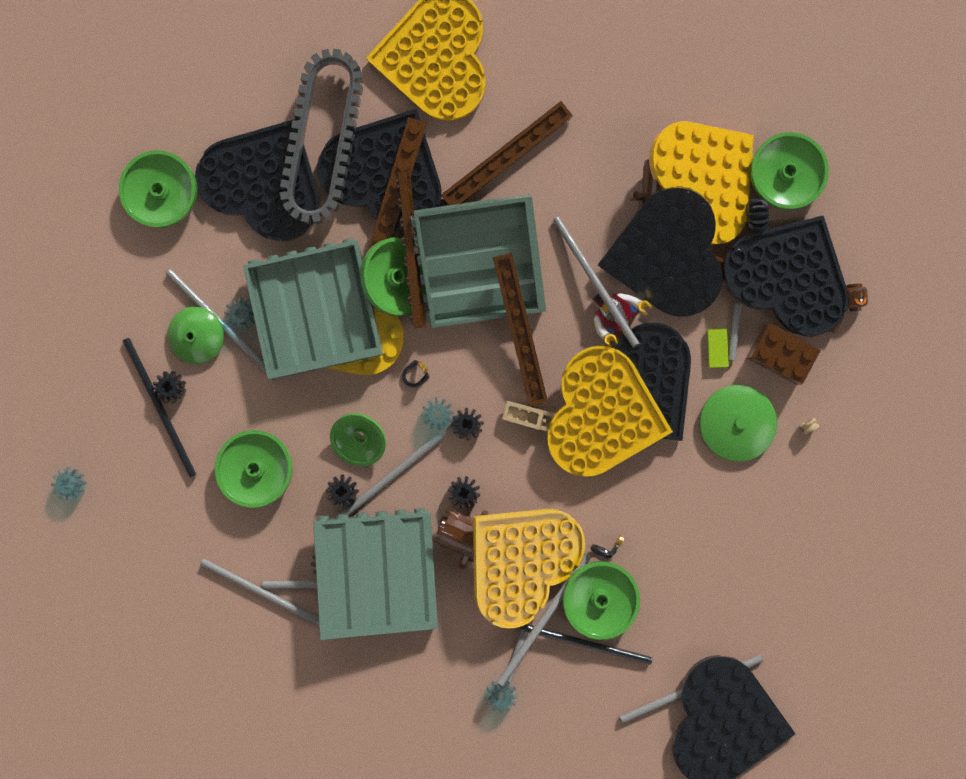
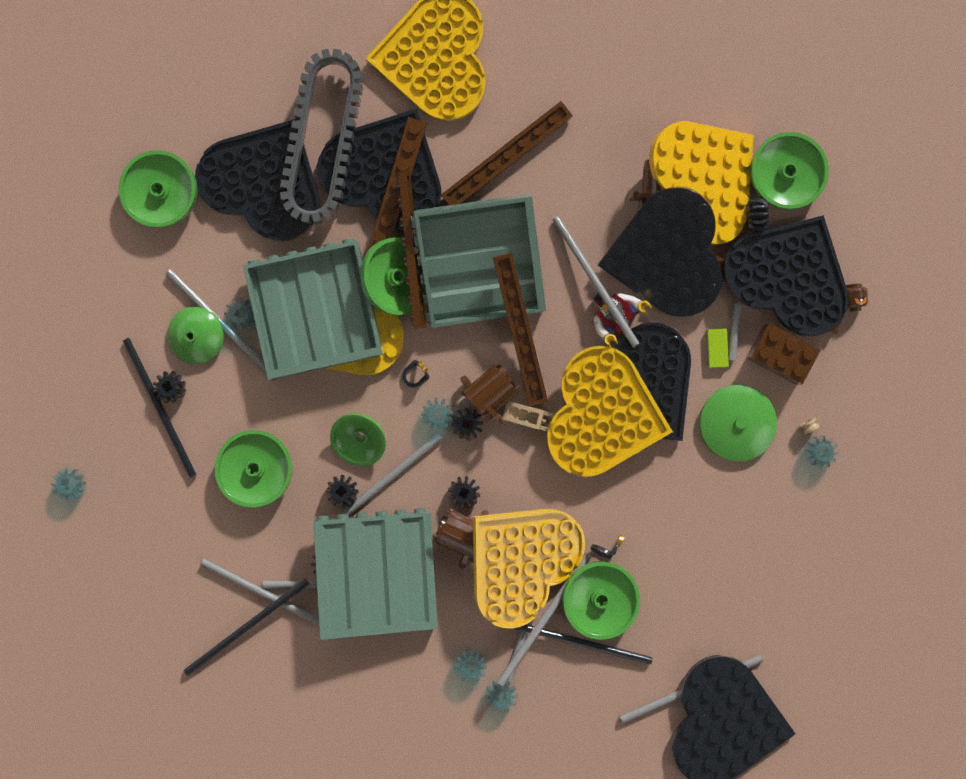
none -> black piece [184,579,309,676]
none -> clear light blue gear [454,649,487,683]
none -> reddish brown container [460,362,521,424]
none -> clear light blue gear [804,435,839,468]

